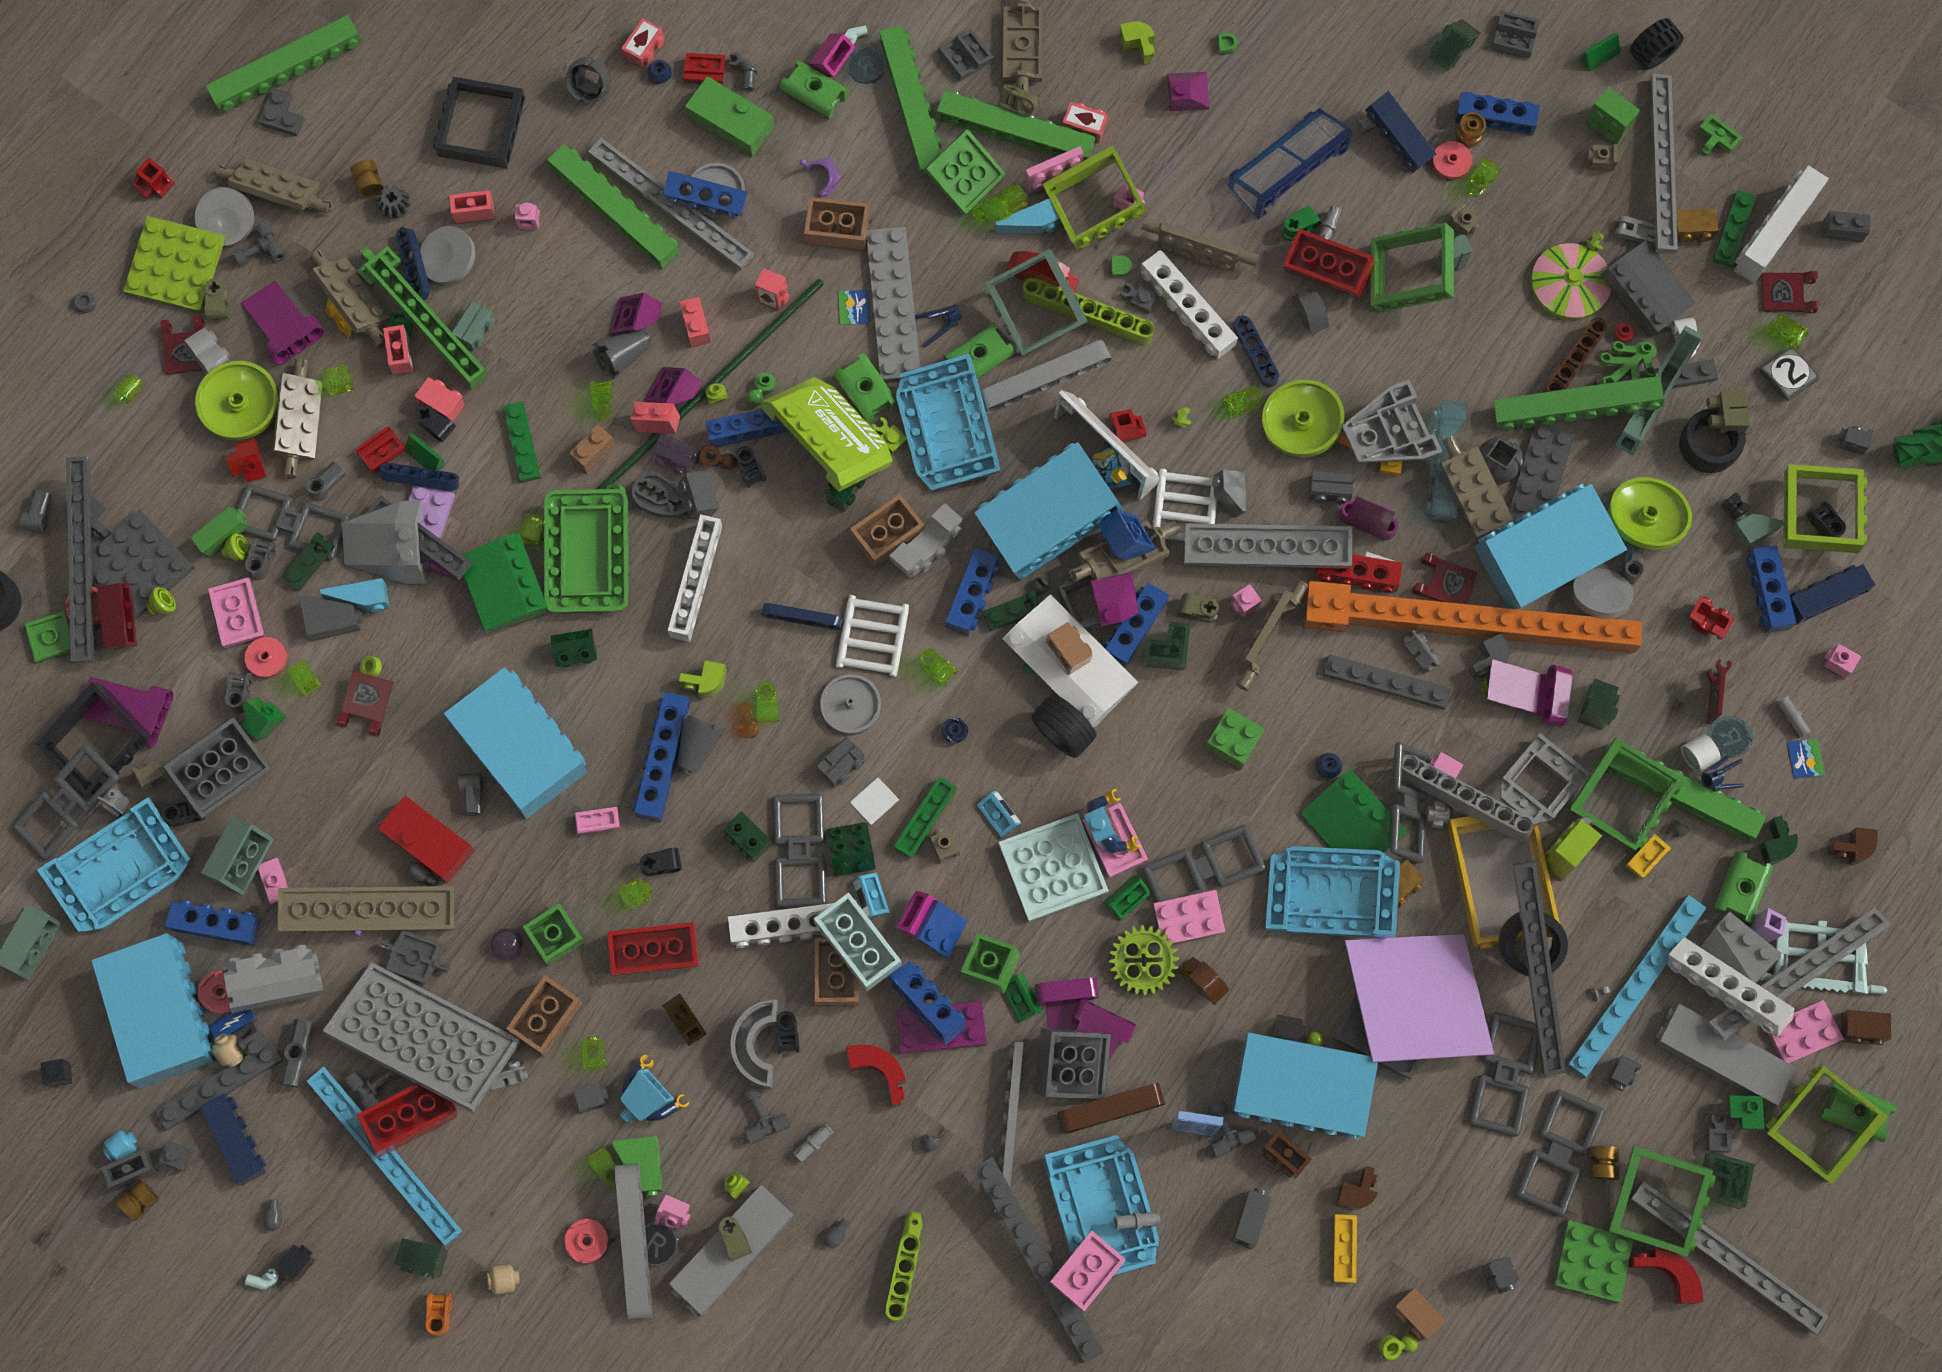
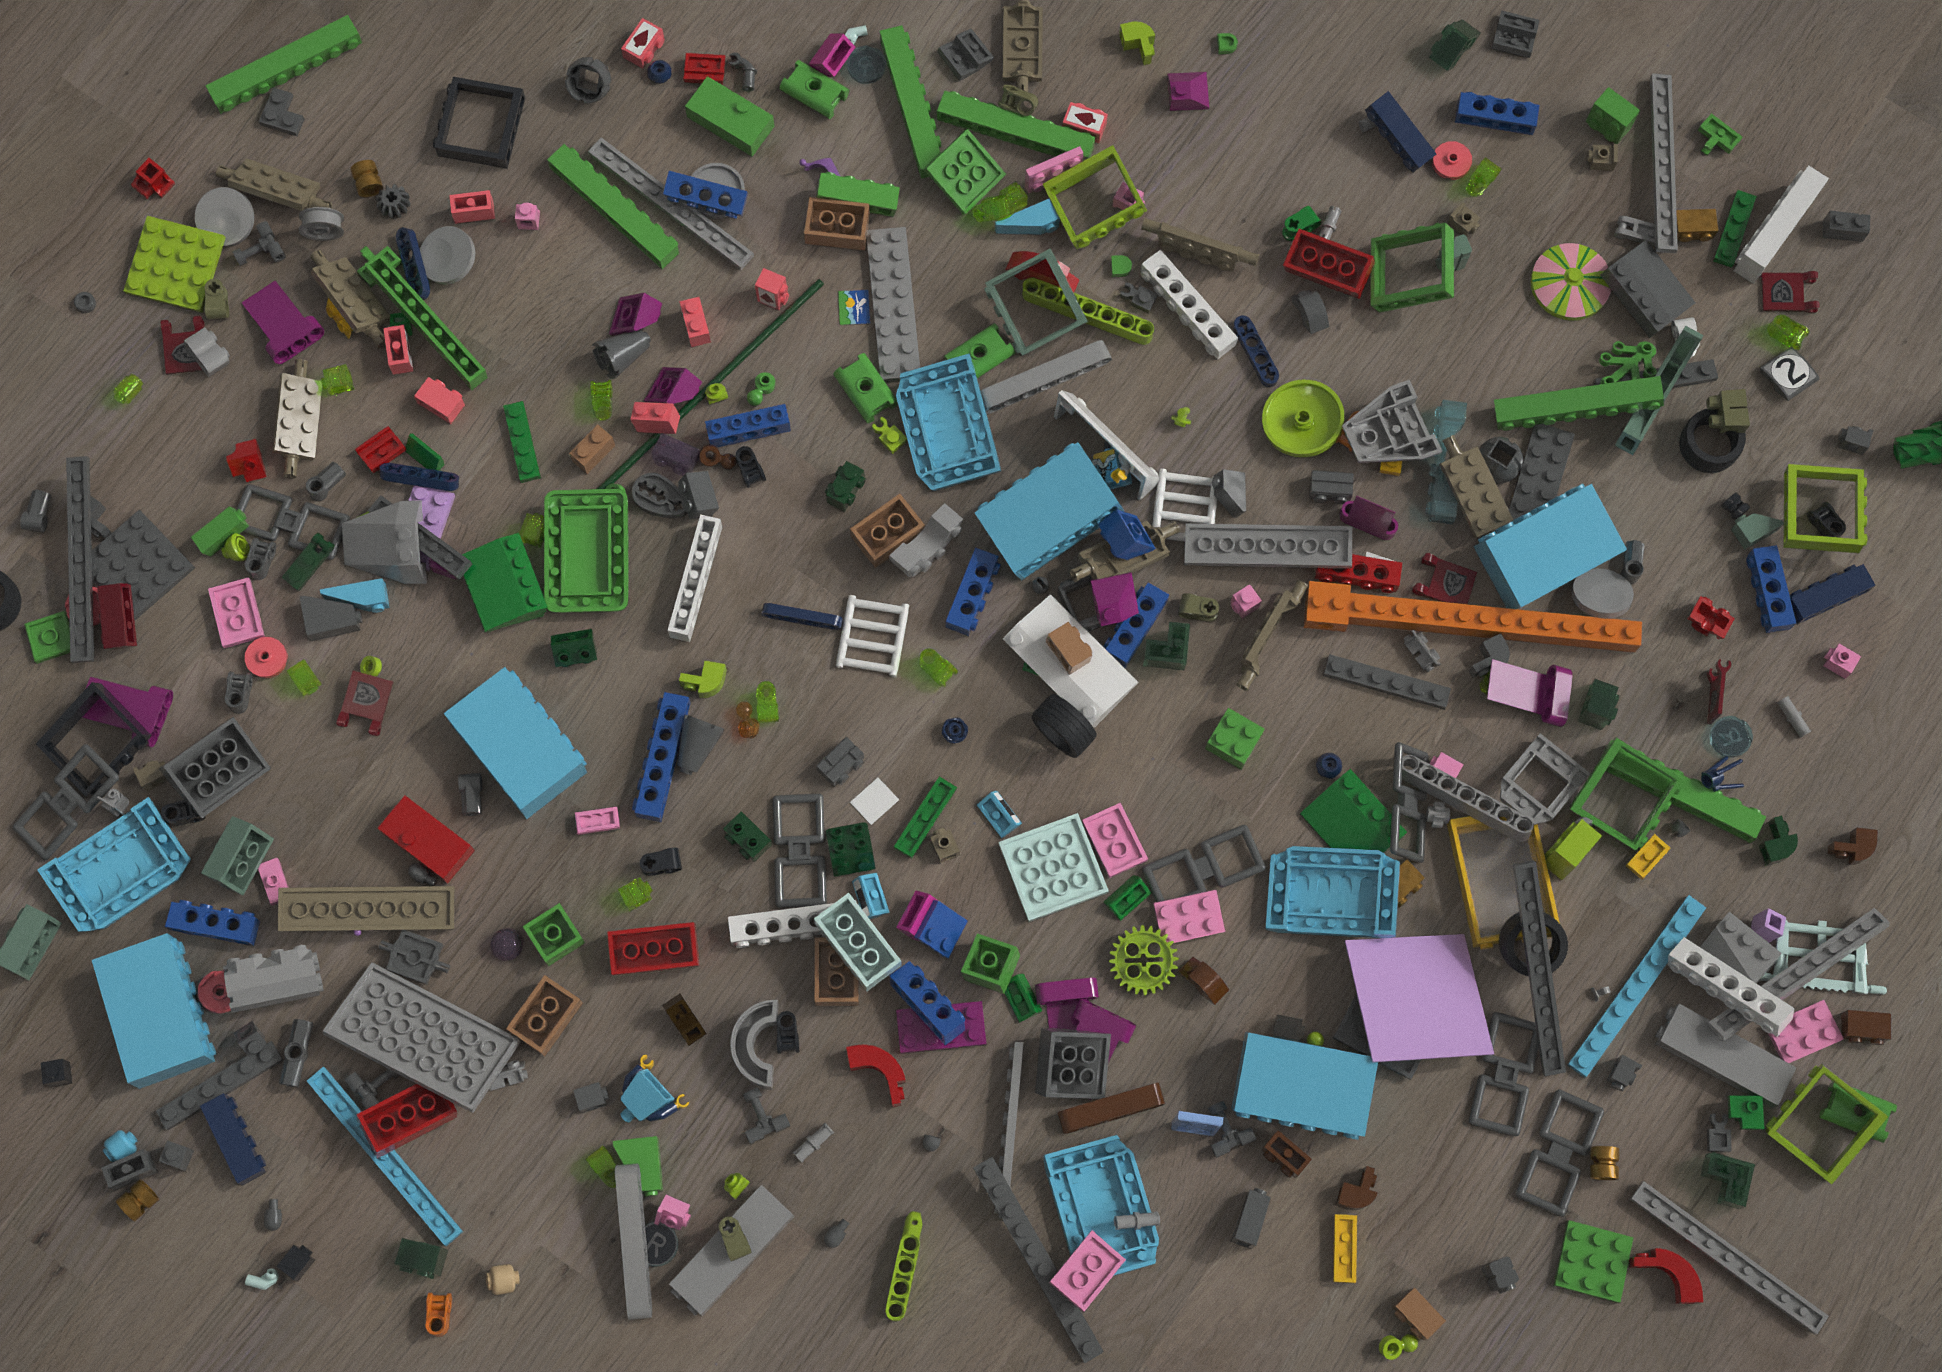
lime brick [147,587,176,614] -> none
lime dish [195,361,278,440] -> none
blue slope [209,1009,258,1038] -> none
tan head [211,1034,245,1067] -> none
green brick [241,697,286,740] -> none
black piece [416,405,456,443] -> none
sand green brick [452,301,495,351] -> none
coral plate [564,1218,609,1264] -> none
clear neon green brick [581,1037,607,1071] -> none
lime slope [760,377,893,492] -> none
light grey piece [820,674,881,735] -> none
dark blue plant [915,304,962,347] -> none
dark green plate [982,591,1039,632] -> none
torso [1084,789,1141,853] -> none
red brick [1109,409,1147,442] -> none
clear neon green piece [1221,386,1262,419] -> none
windscreen [1228,108,1354,219] -> none
pearl gold wheel [1455,112,1486,148] -> none
reddish brown beam [1543,317,1608,393] -> none
green slope [1581,32,1620,71] -> none
lime plate [1584,232,1604,251] -> none
lime dish [1608,477,1692,550] -> none
bright green window [1609,1144,1716,1257] -> none
red plate [1614,322,1635,342] -> none
black tyre [1629,18,1684,70] -> none
white piece [1681,734,1721,773] -> none
bright green piece [1713,851,1773,926] -> none
sticker [1787,739,1825,778] -> none
none -> light grey wheel [299,207,344,241]
none -> bright green brick [816,172,900,217]

